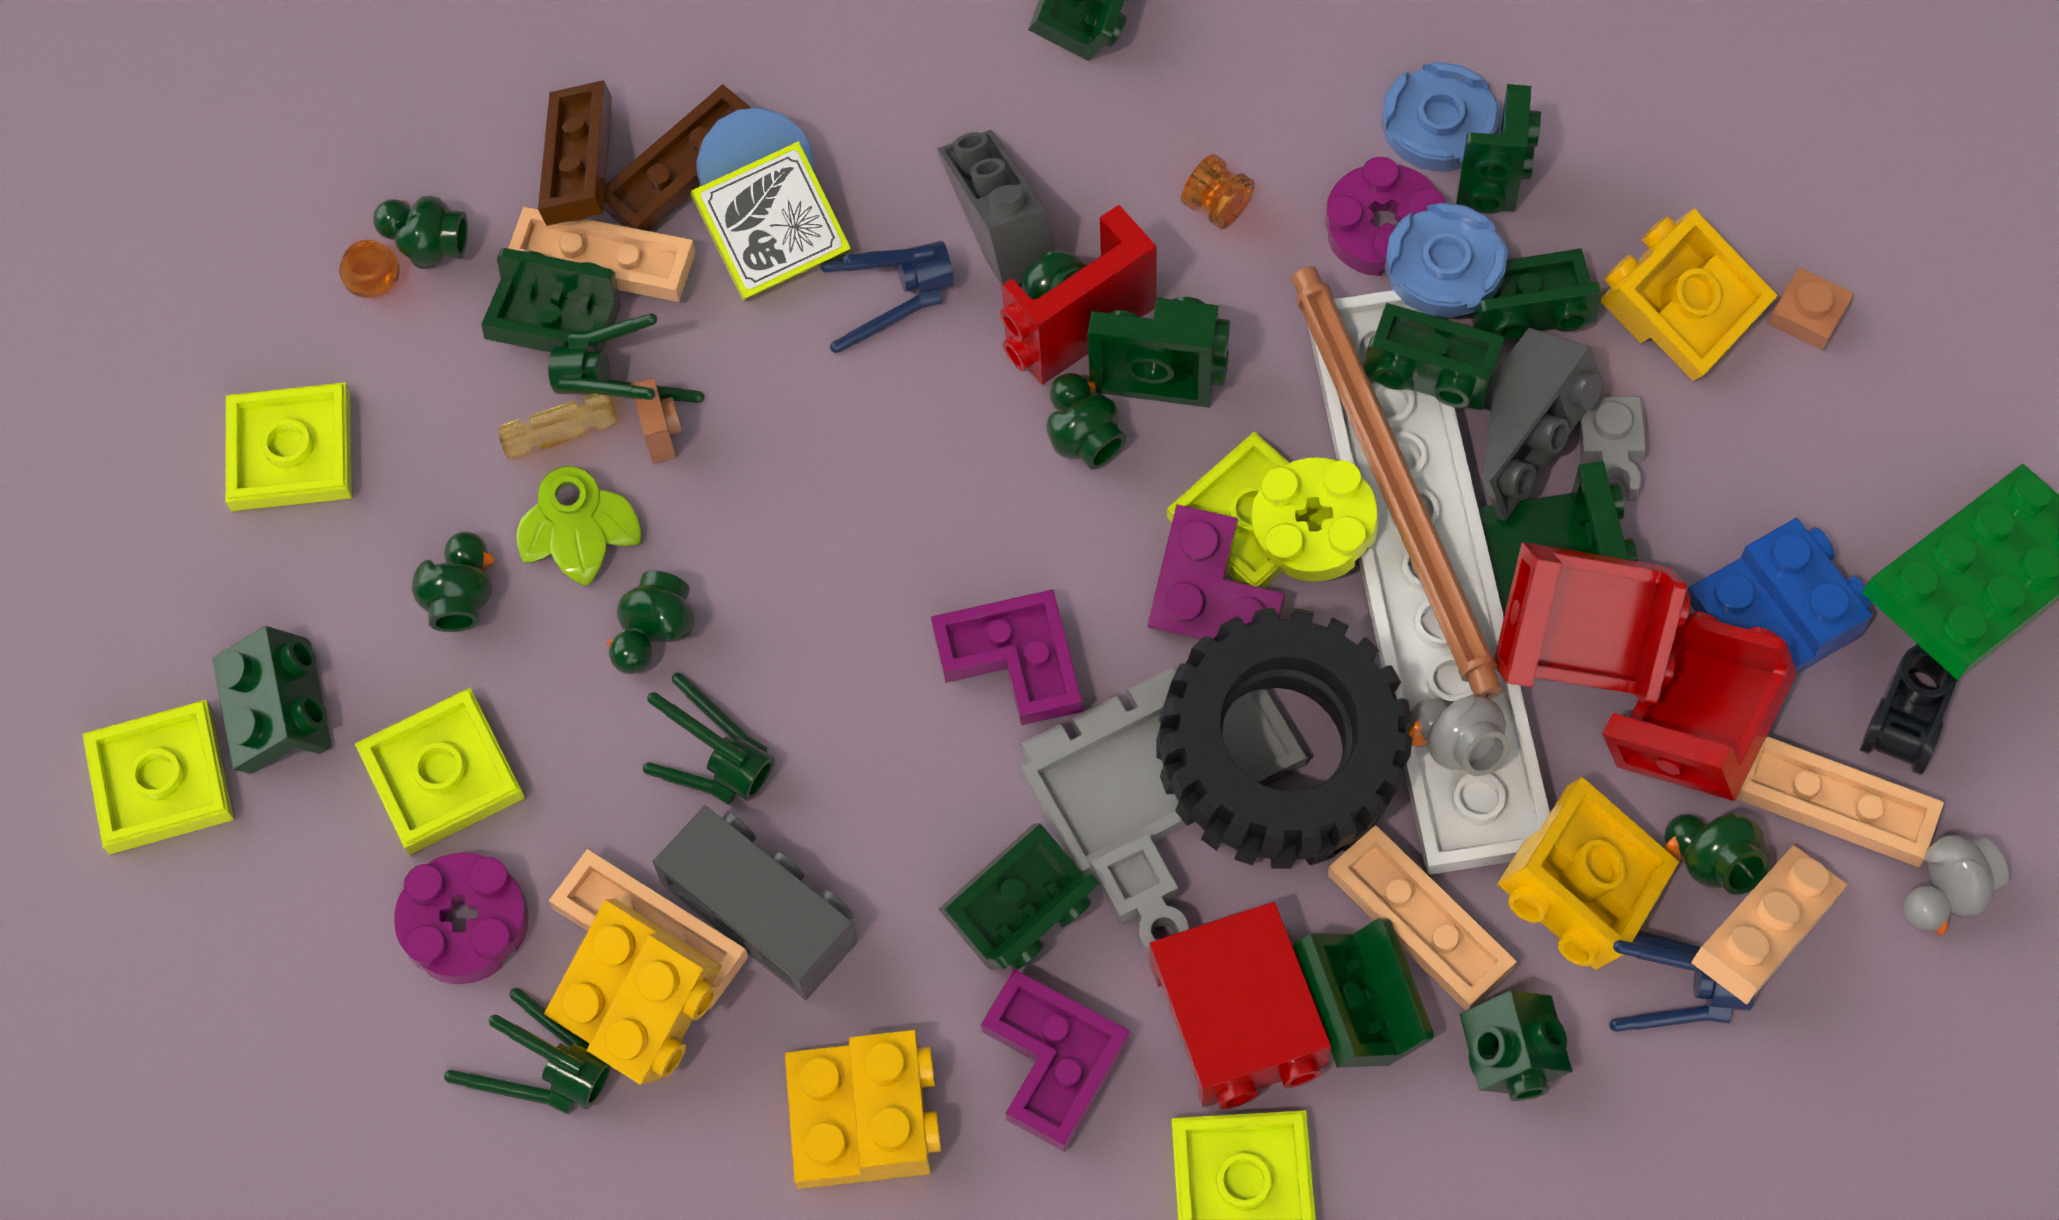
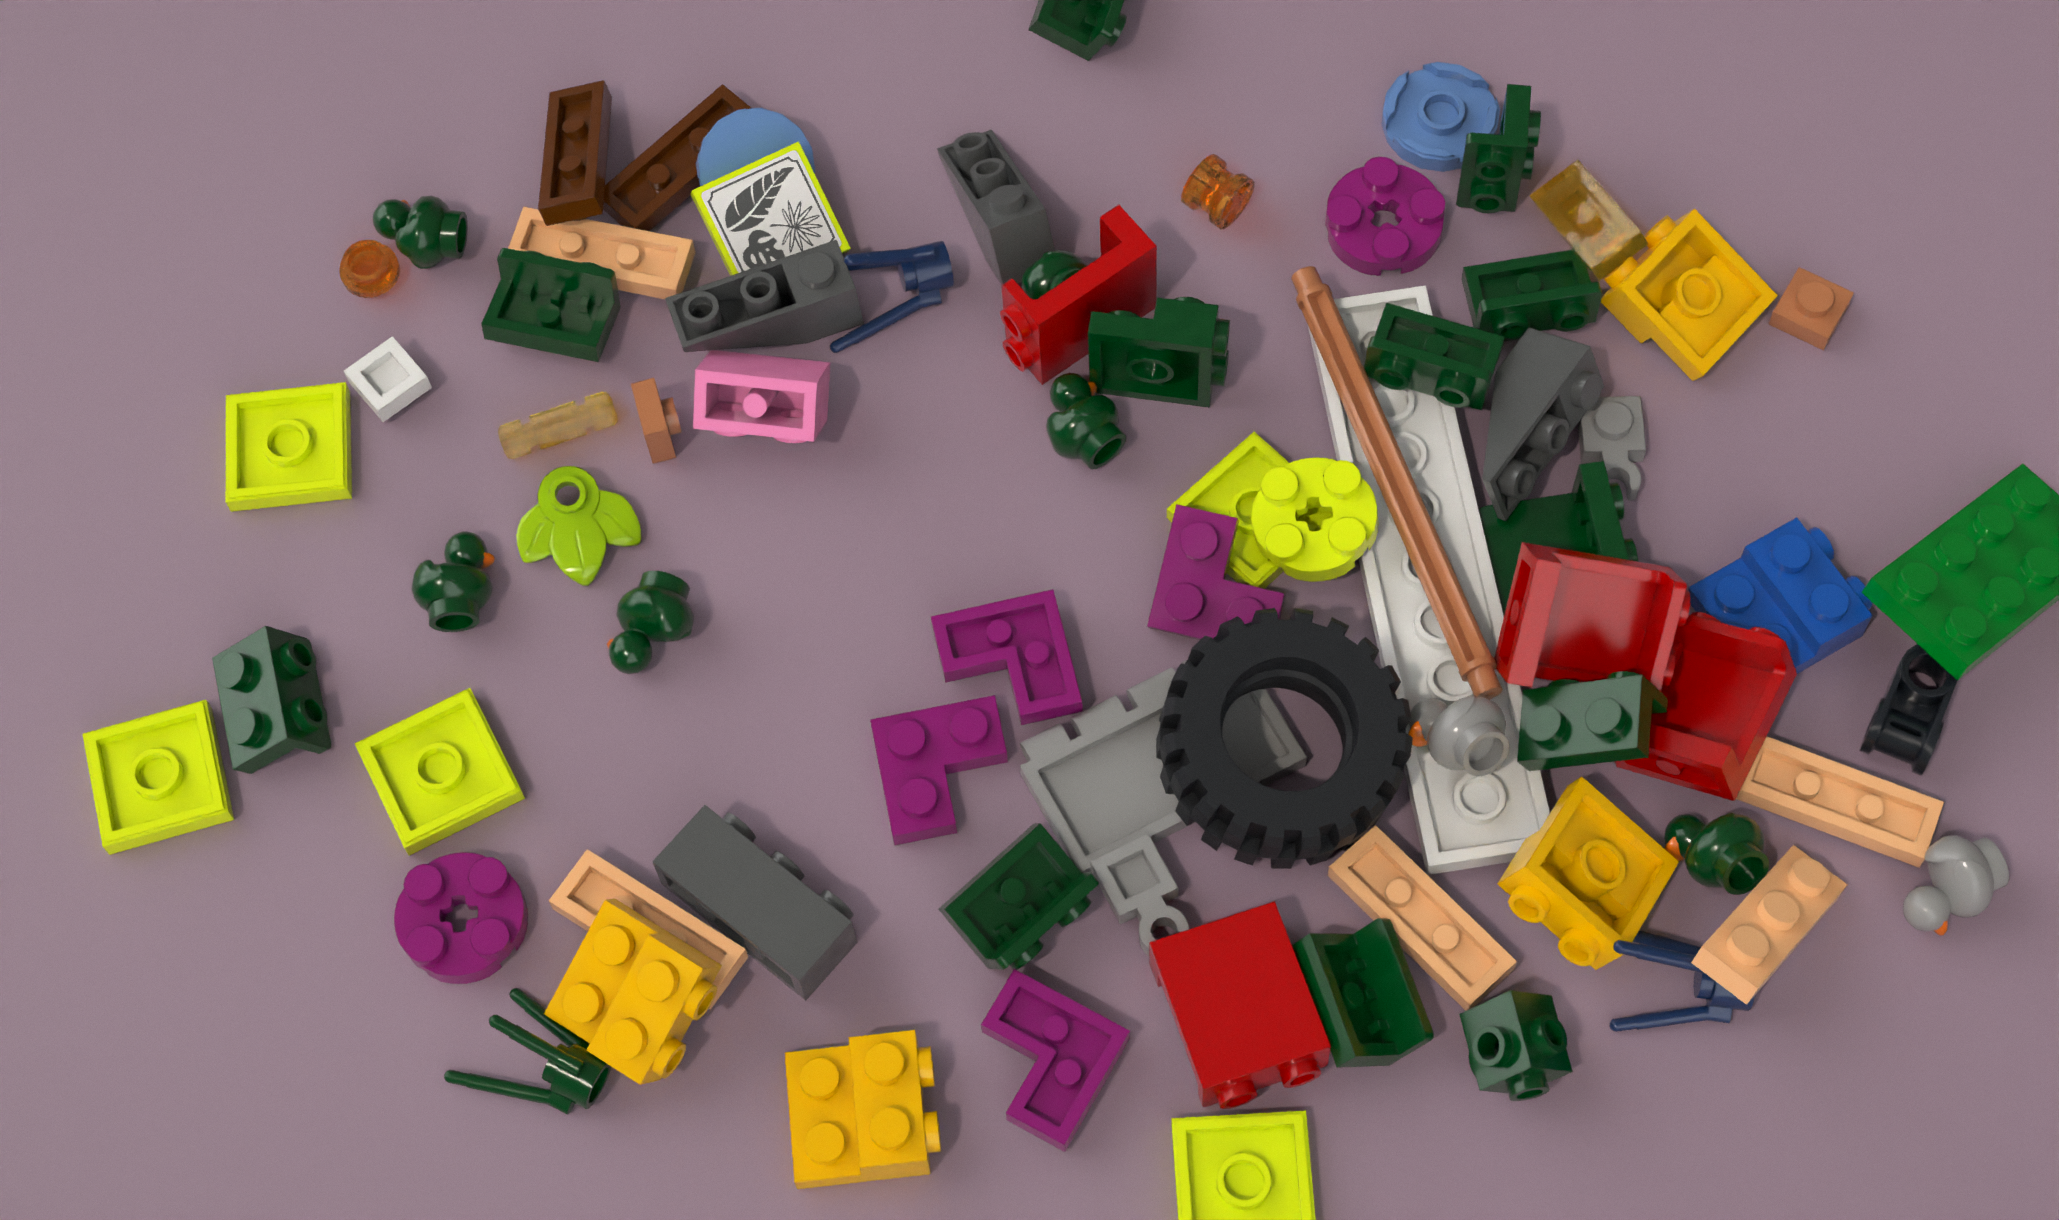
dark green plant [548,313,705,403] -> none
dark green plant [642,673,774,805] -> none
medium blue tile [1385,203,1508,318] -> none
none -> white plate [344,336,432,422]
none -> dark grey slope [665,239,864,352]
none -> bright pink brick [693,350,830,443]
none -> magenta plate [870,695,1008,846]
none -> dark green bracket [1517,671,1668,771]
none -> clear yellow plate [1529,159,1648,281]

